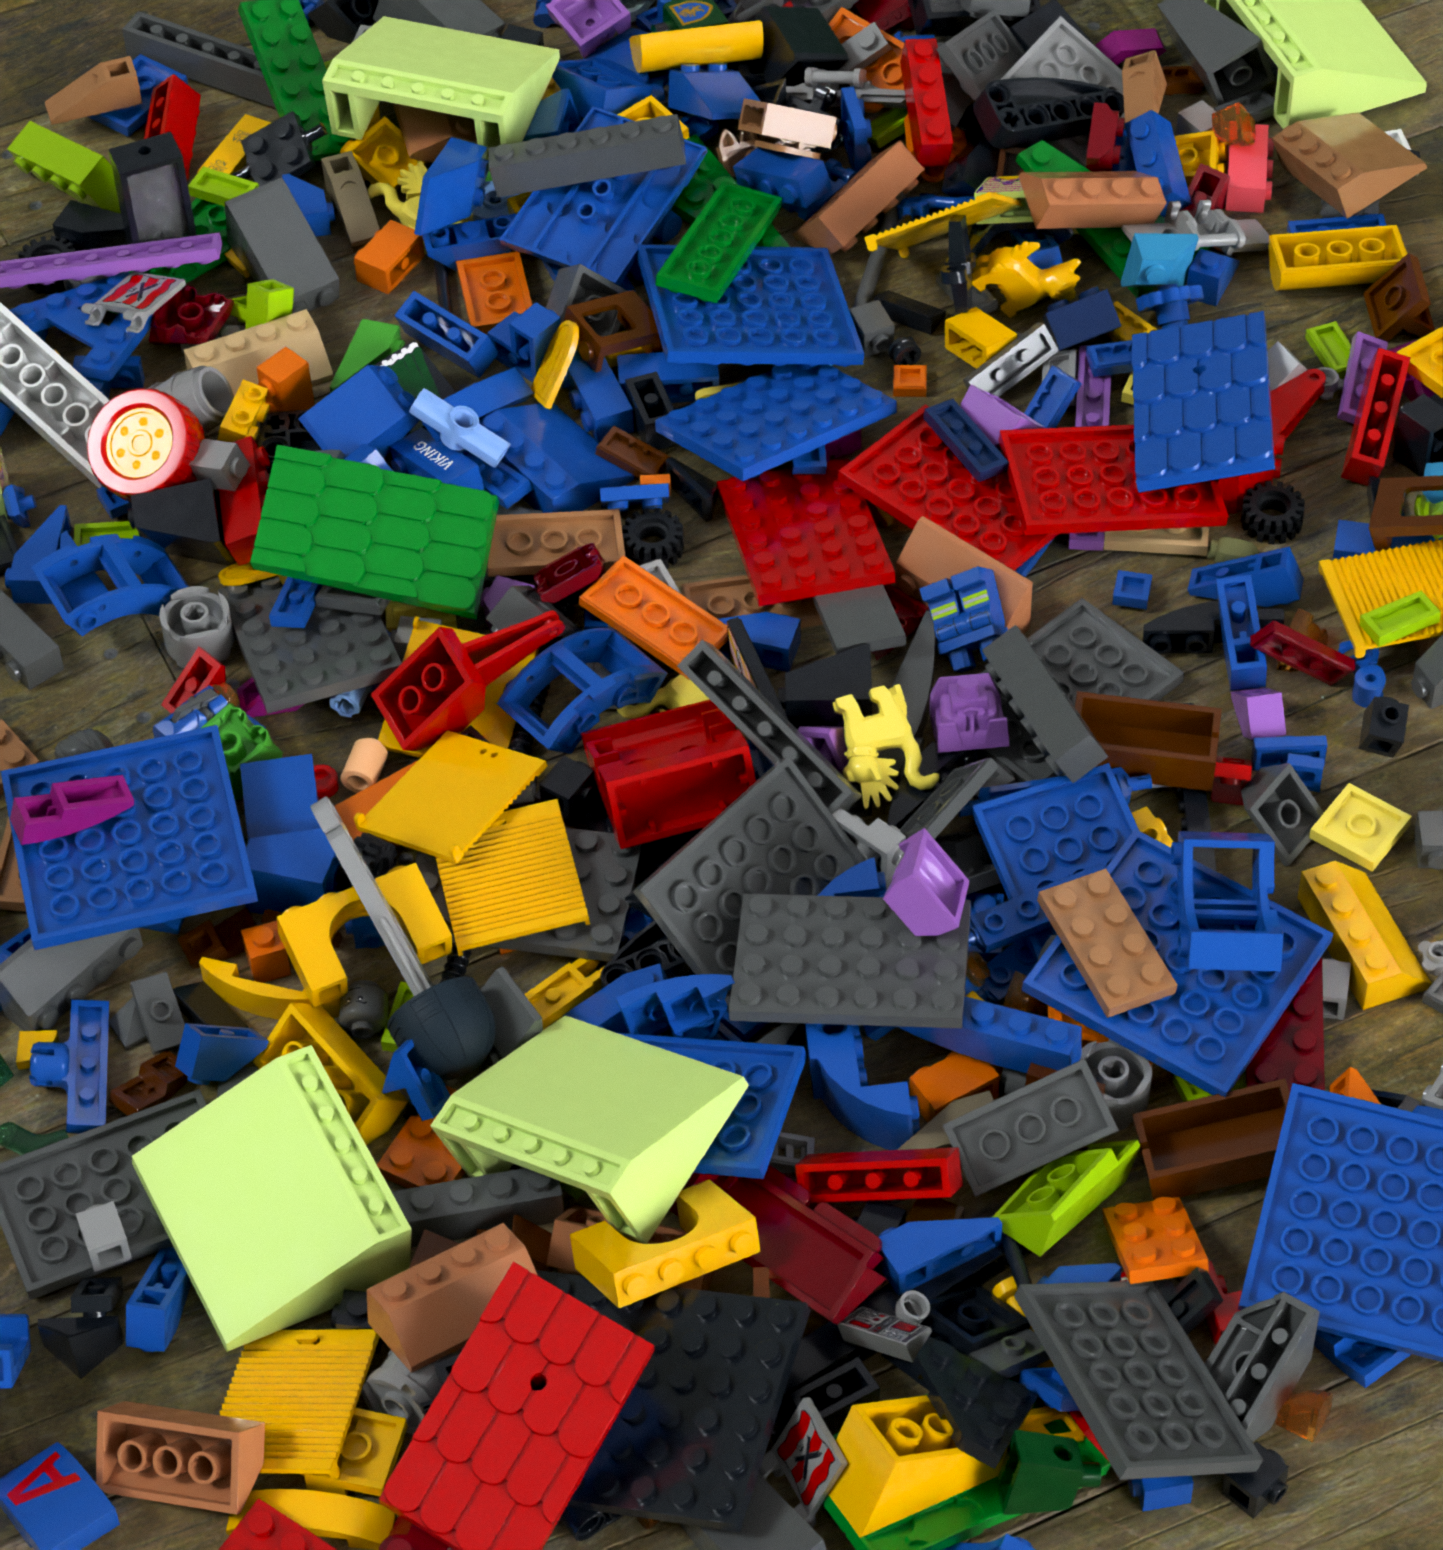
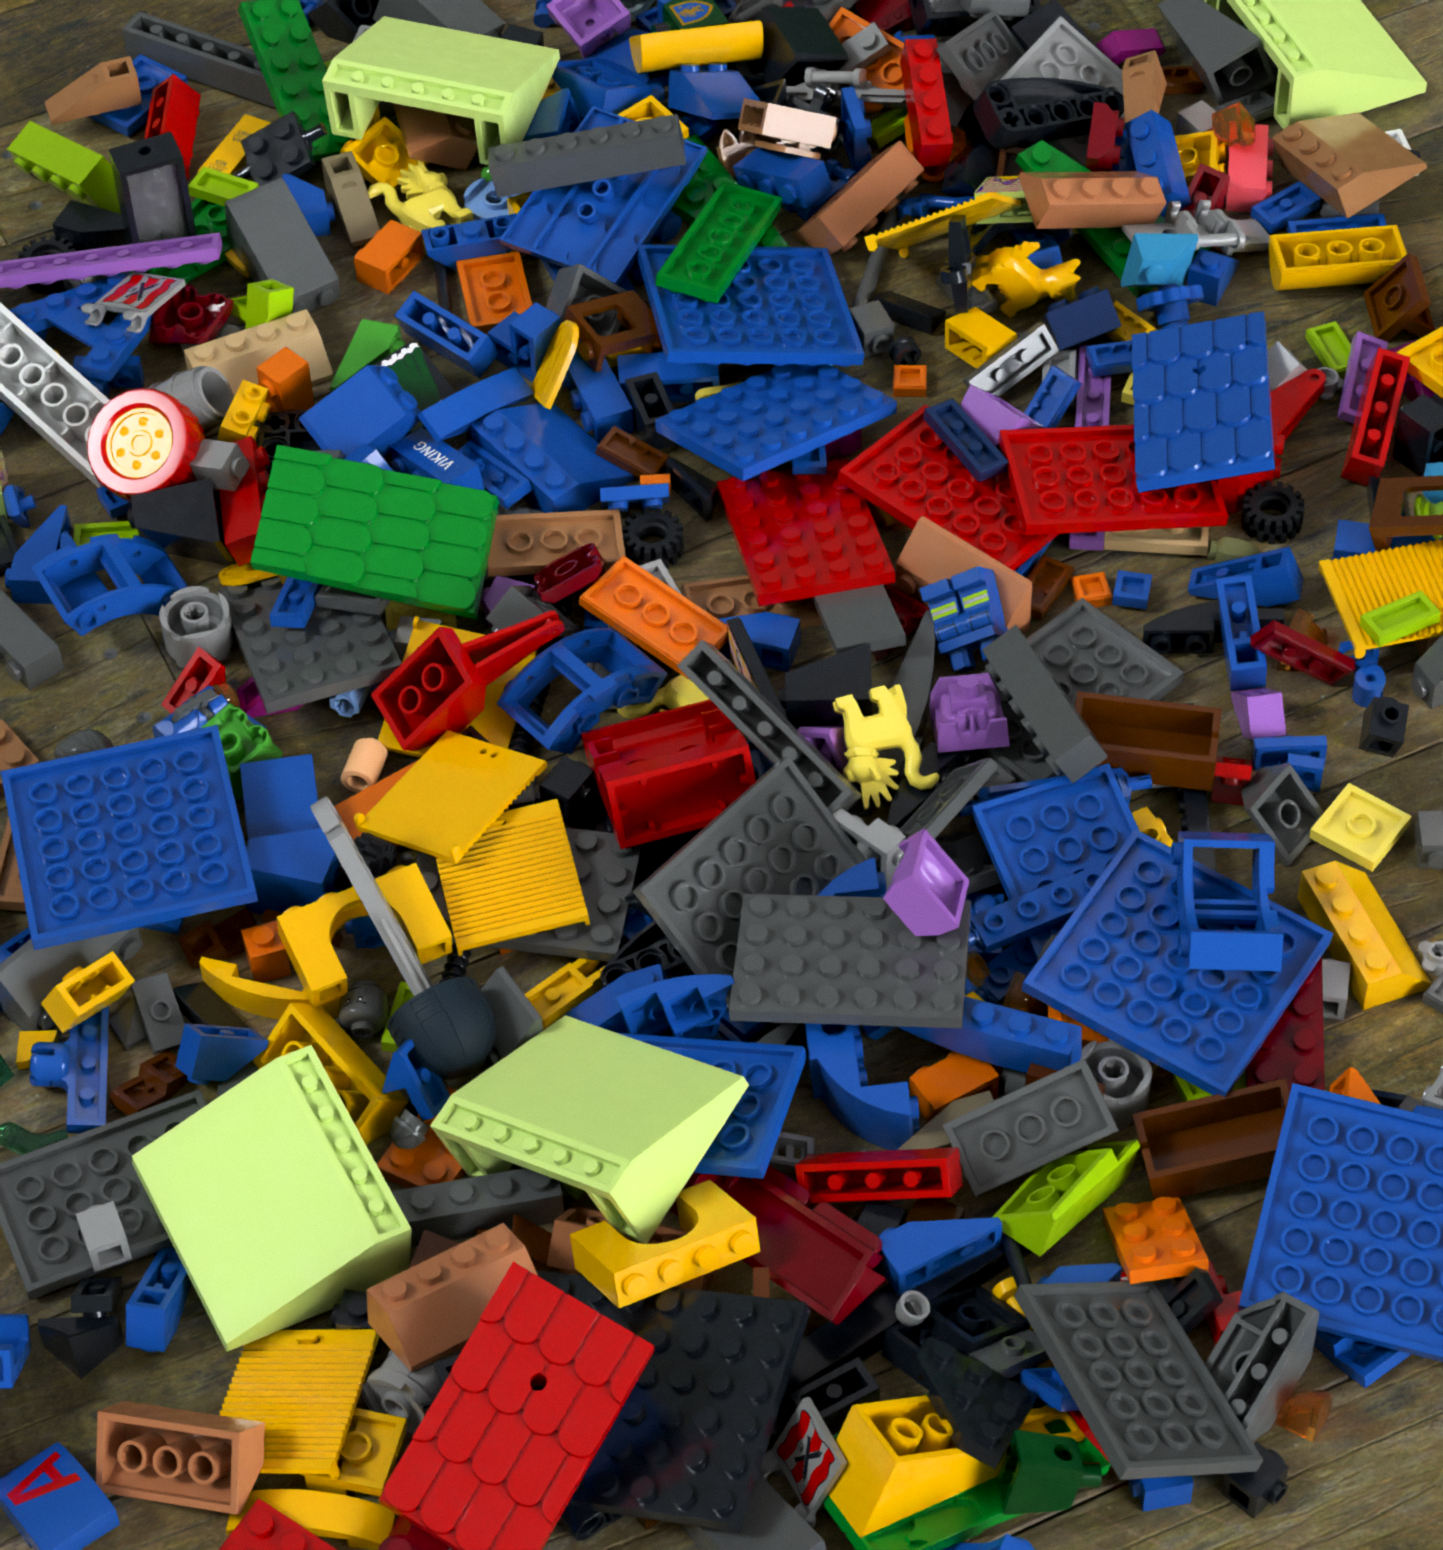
magenta slope [10,775,135,845] -> none
red tile [314,764,339,800] -> none
light blue piece [409,388,511,468] -> none
blue slope [414,137,489,236] -> none
light grey slope [838,1306,932,1363] -> none
medium nougat plate [1037,869,1177,1018] -> none
none -> yellow brick [41,951,135,1033]
none -> dark grey plate [390,1109,430,1149]
none -> reddish brown plate [1027,555,1074,621]
none -> orange tile [1070,572,1113,607]
none -> blue plate [1250,181,1321,234]

